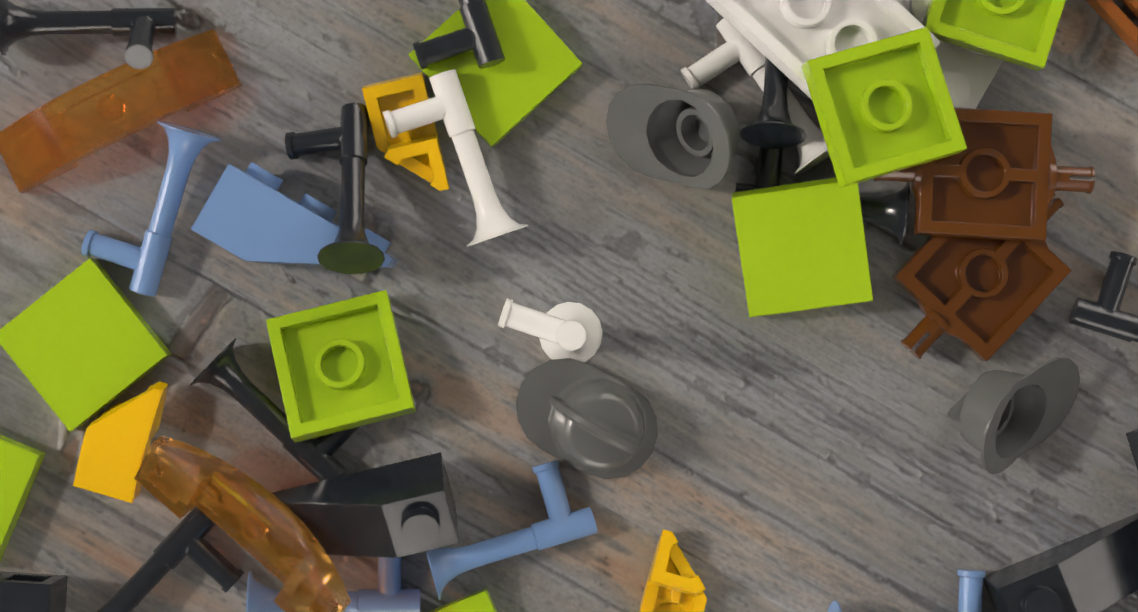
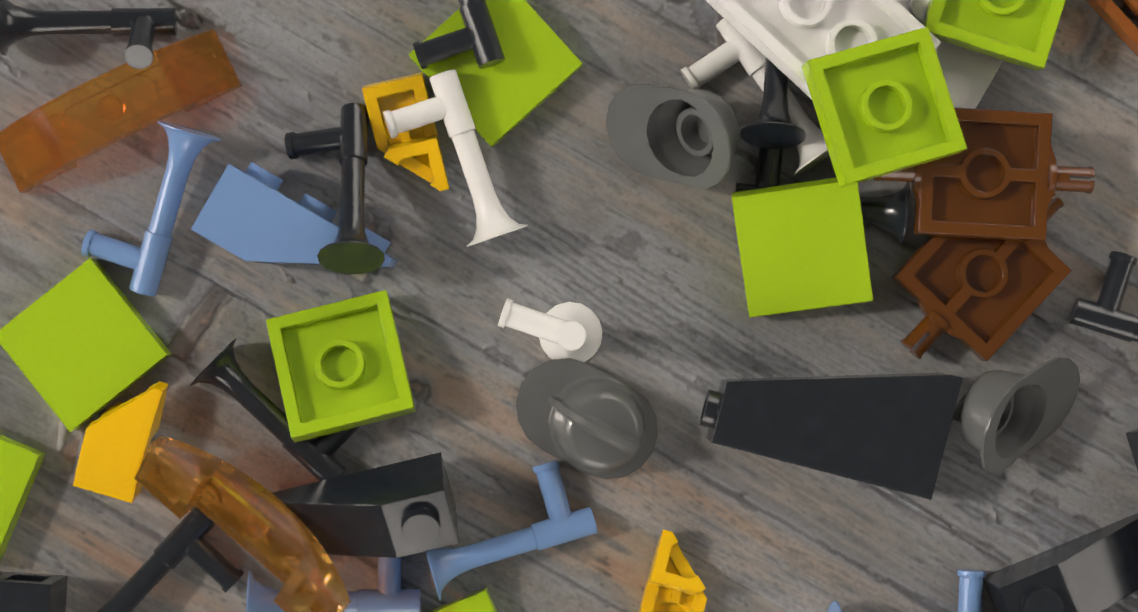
none -> black slope [700,373,963,500]

